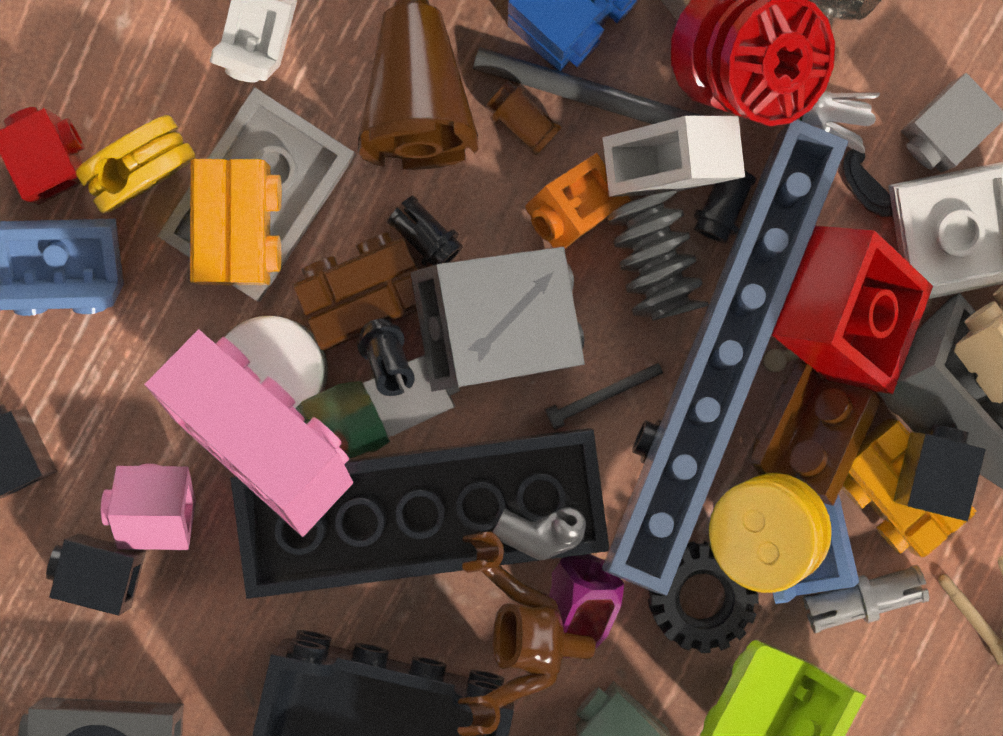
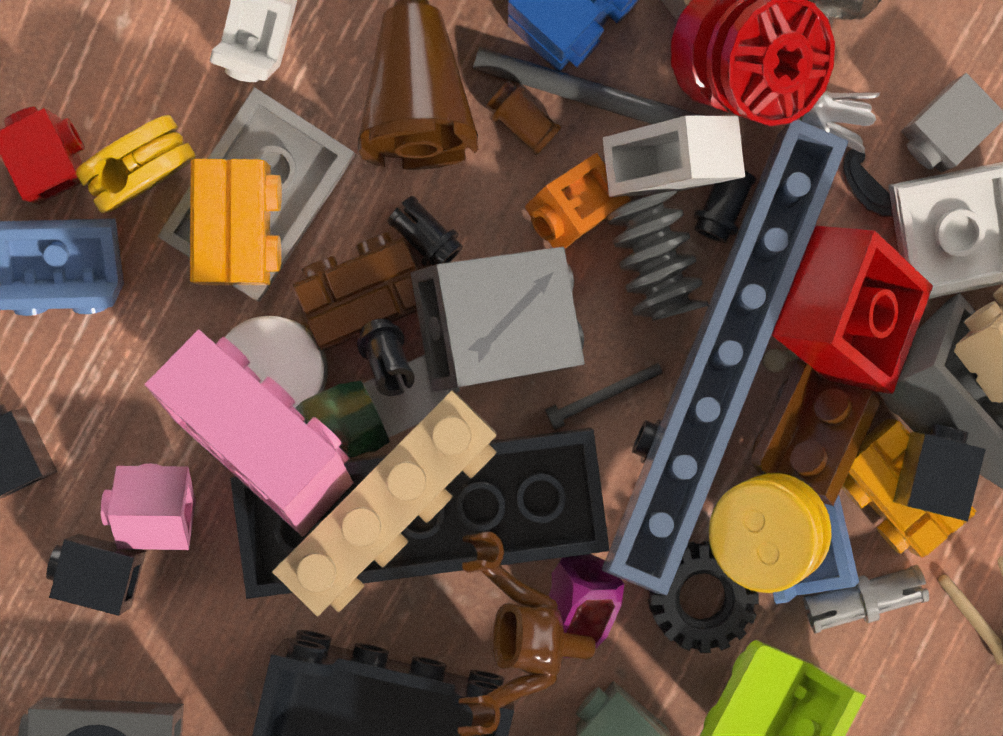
flat silver arm [493,507,586,560] -> none
none -> tan brick [272,390,497,617]

